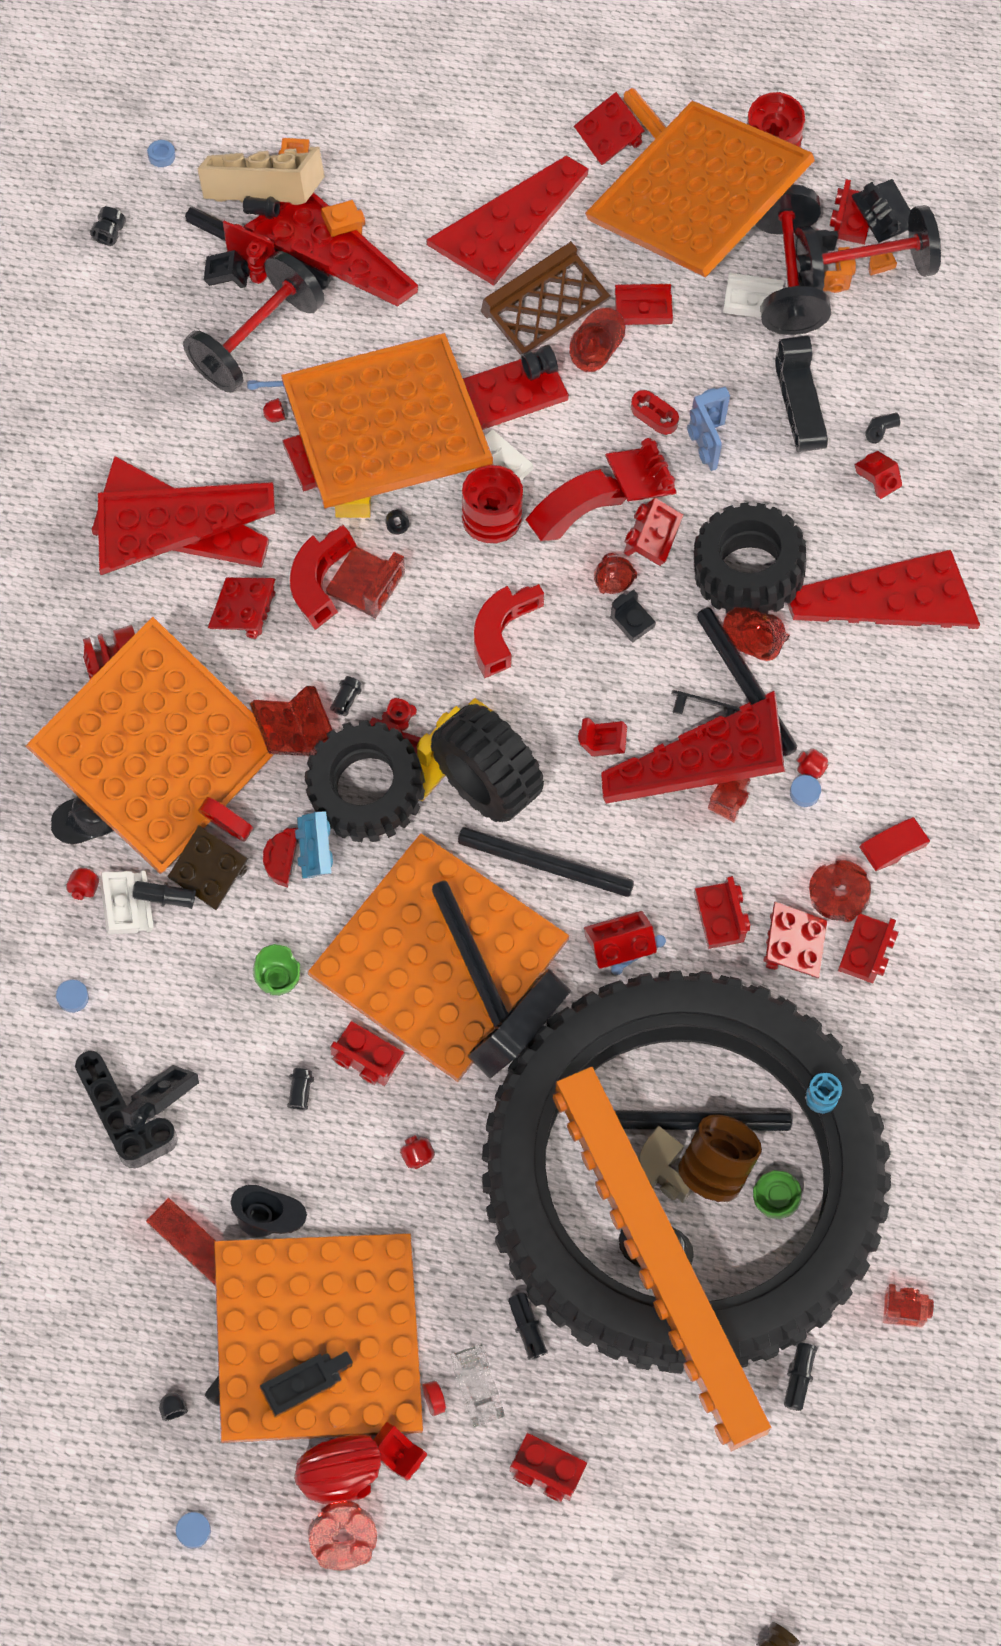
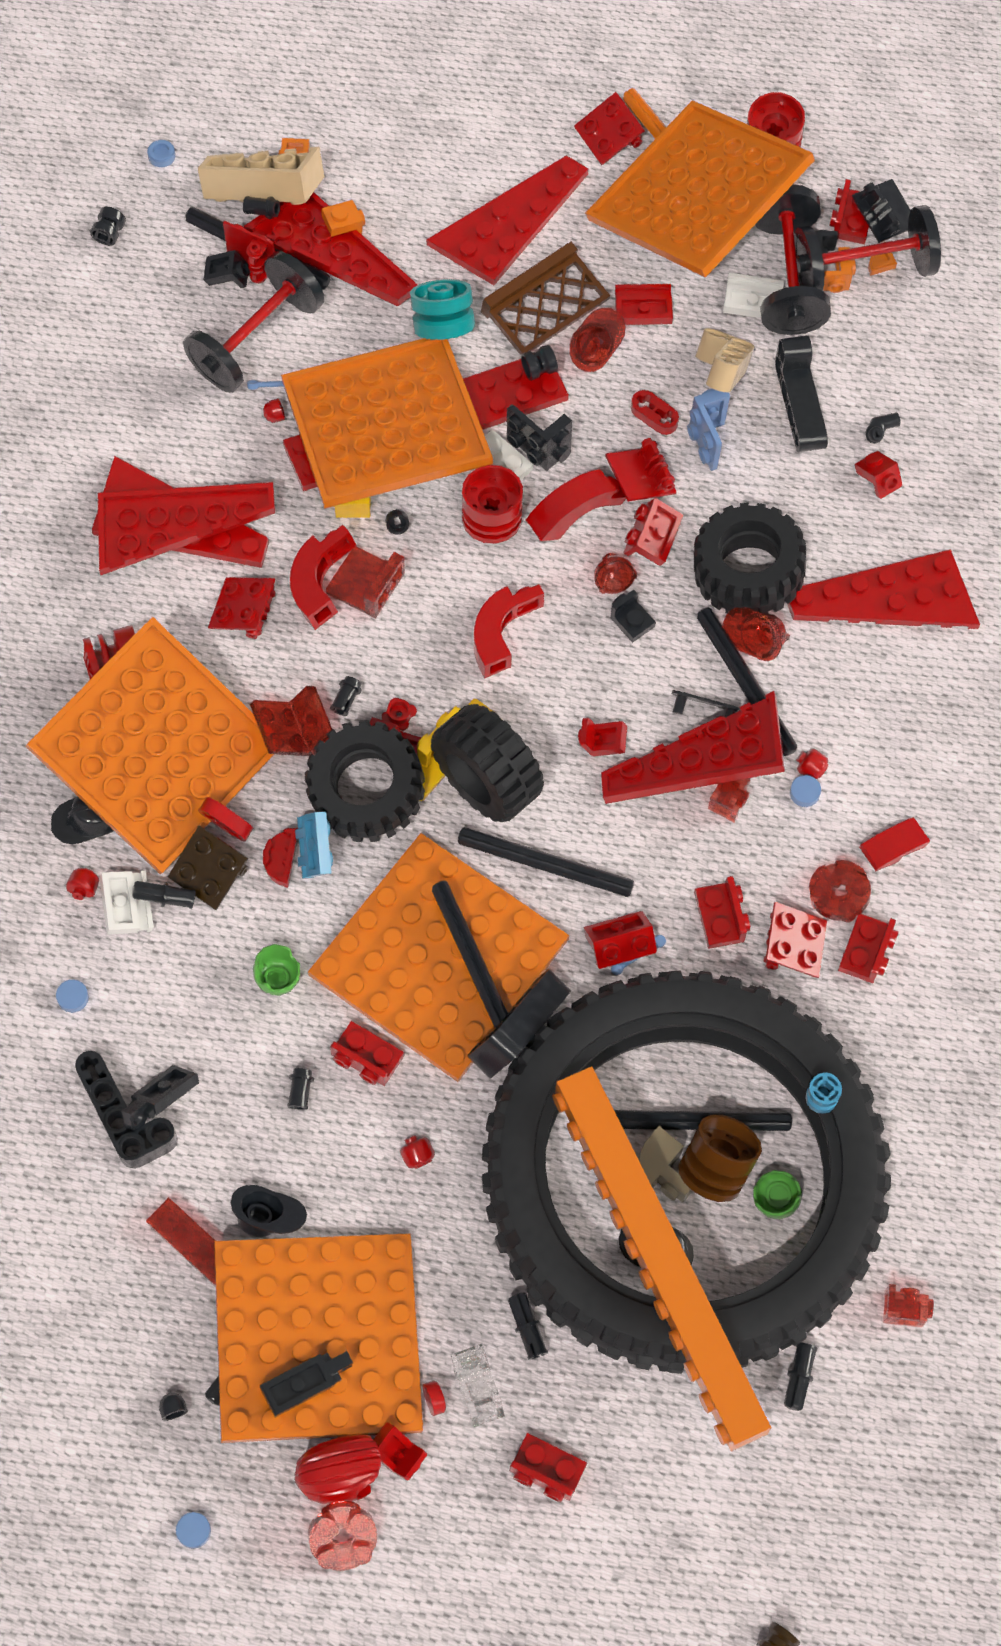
none -> teal wheel [410,279,475,340]
none -> black bracket [507,404,572,471]
none -> tan beam [695,328,755,392]

